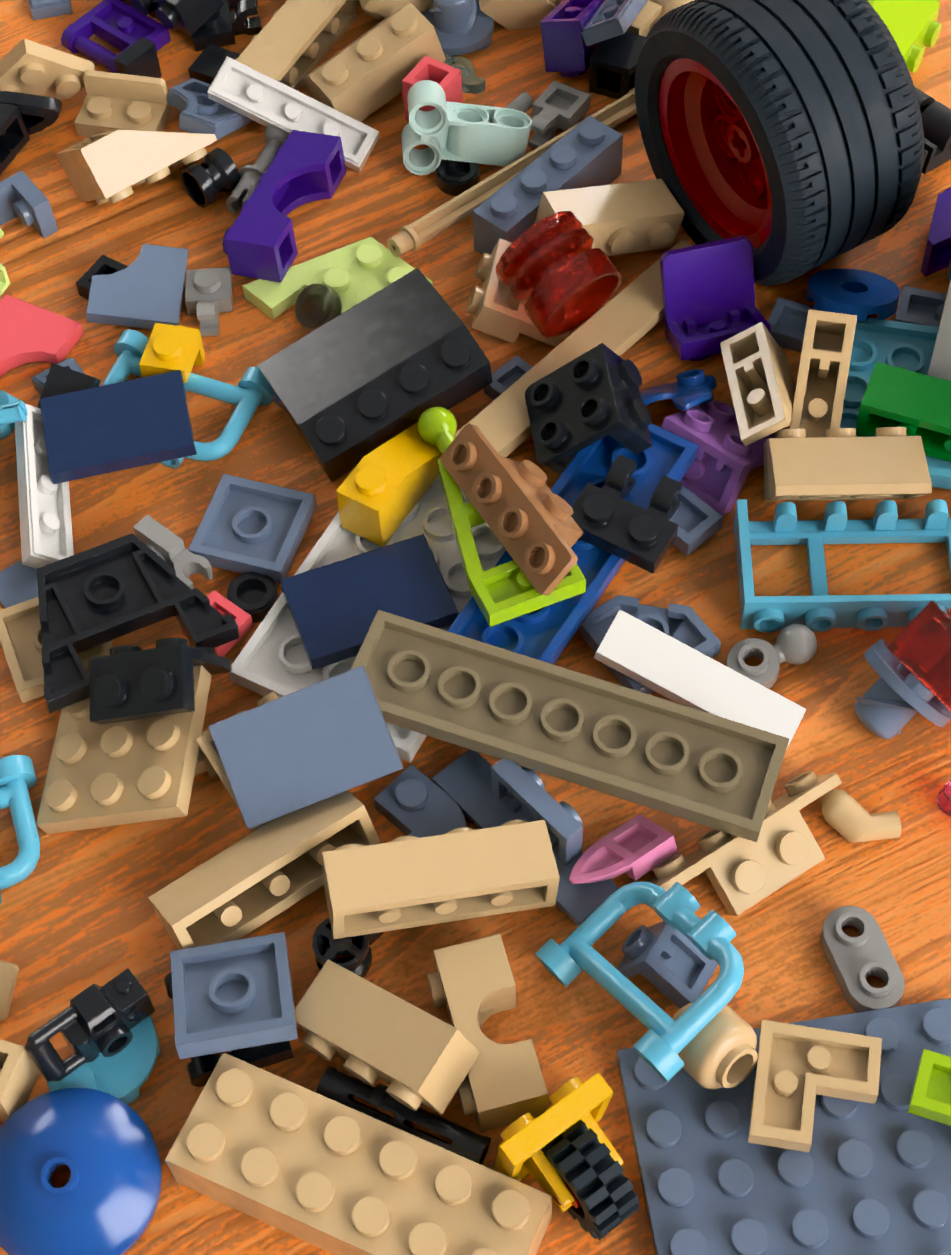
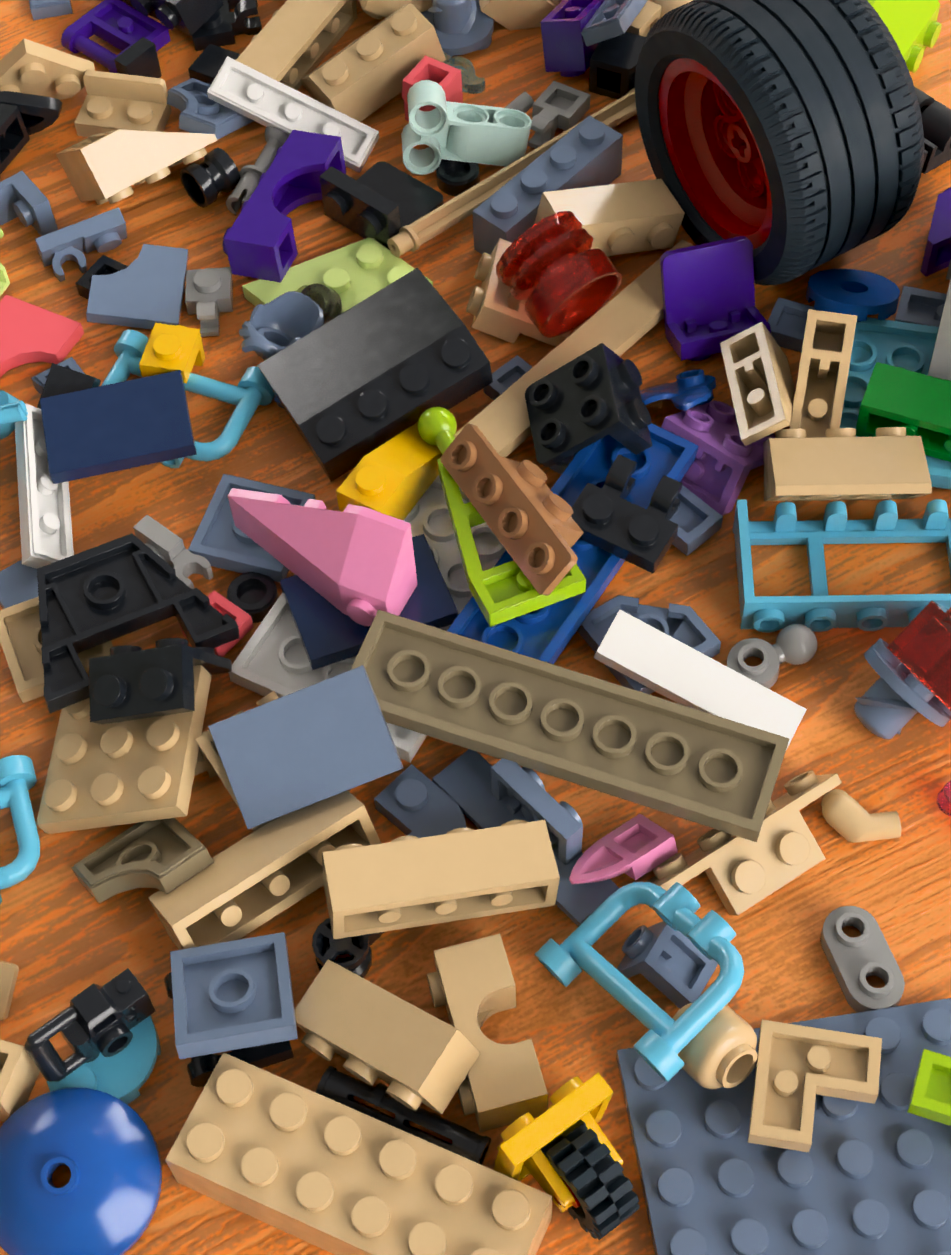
none -> sand blue plate [35,207,127,282]
none -> dark tan tile [72,818,214,904]
none -> bright pink wedge [227,488,418,626]
none -> sand blue hair [239,291,324,360]
none -> black bracket [319,162,444,250]

